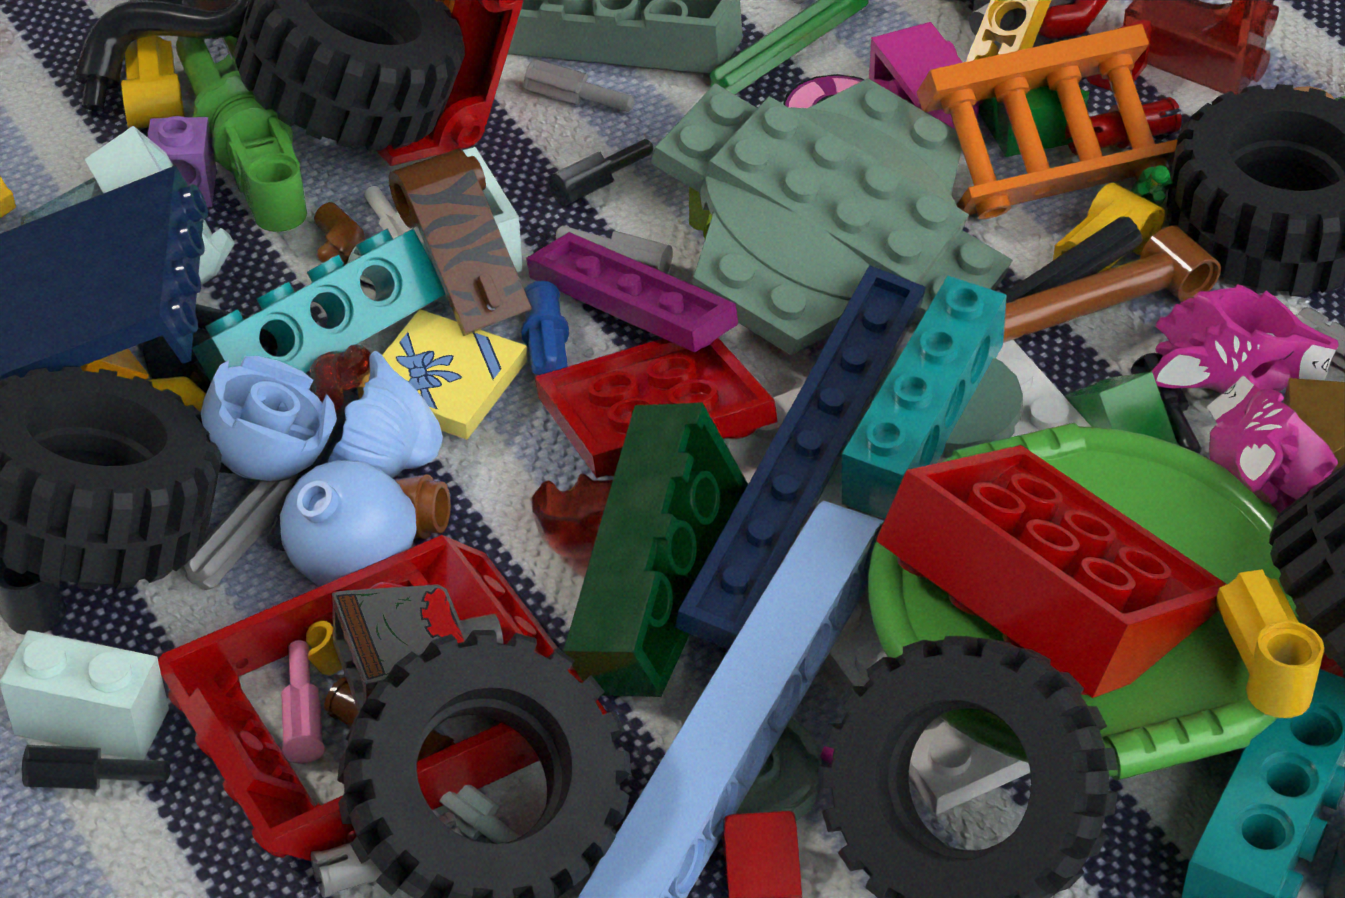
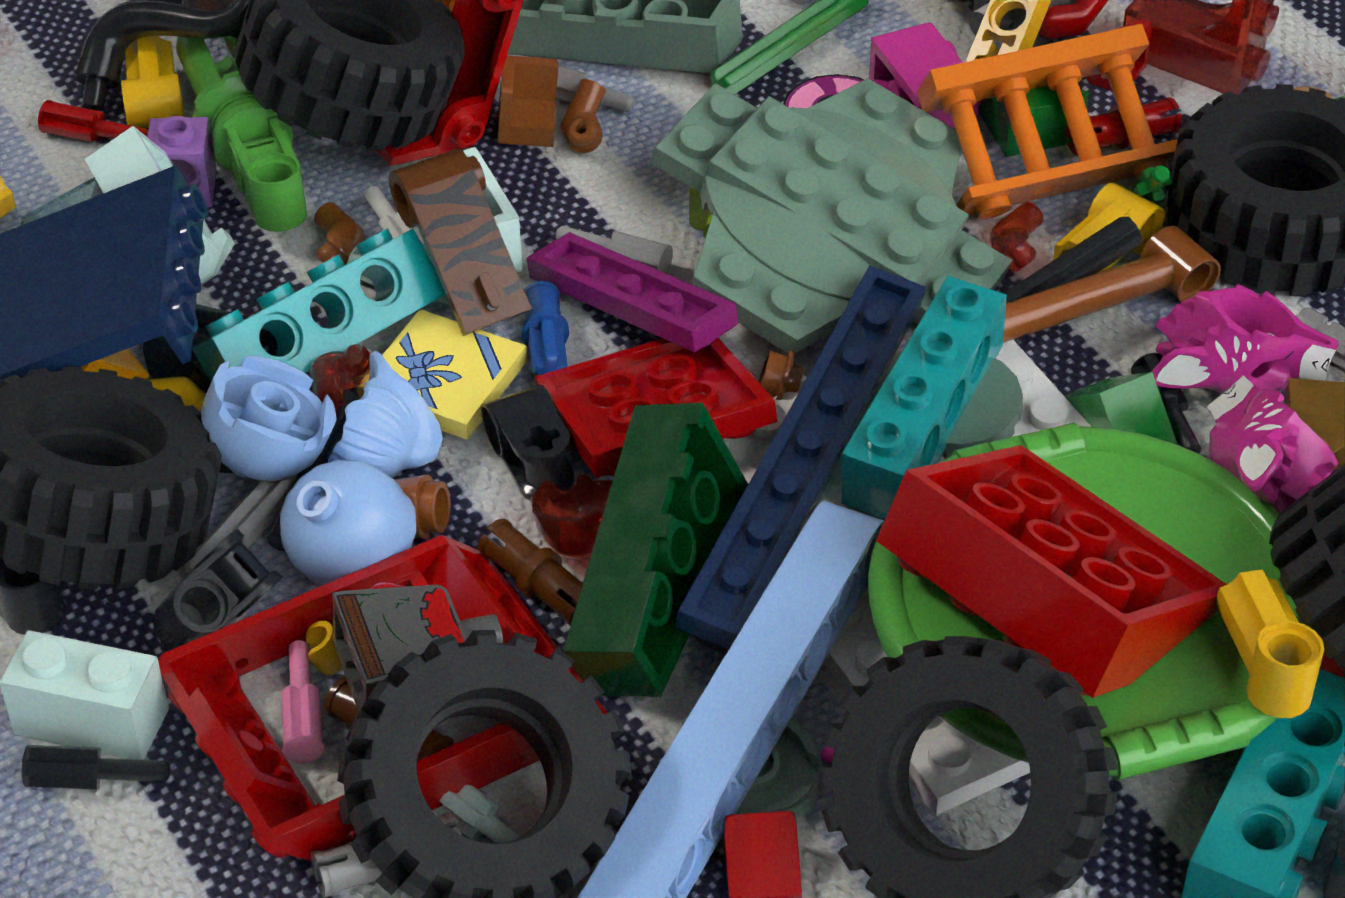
black axle [548,139,653,206] -> none
none -> red axle [38,100,148,143]
none -> black piece [153,529,283,650]
none -> reddish brown pin [478,518,583,626]
none -> black piece [481,385,575,504]
none -> dark orange panel [497,55,558,147]
none -> dark orange arm [560,79,606,154]
none -> dark orange plate [758,350,804,400]
none -> clear red arm [989,201,1044,272]

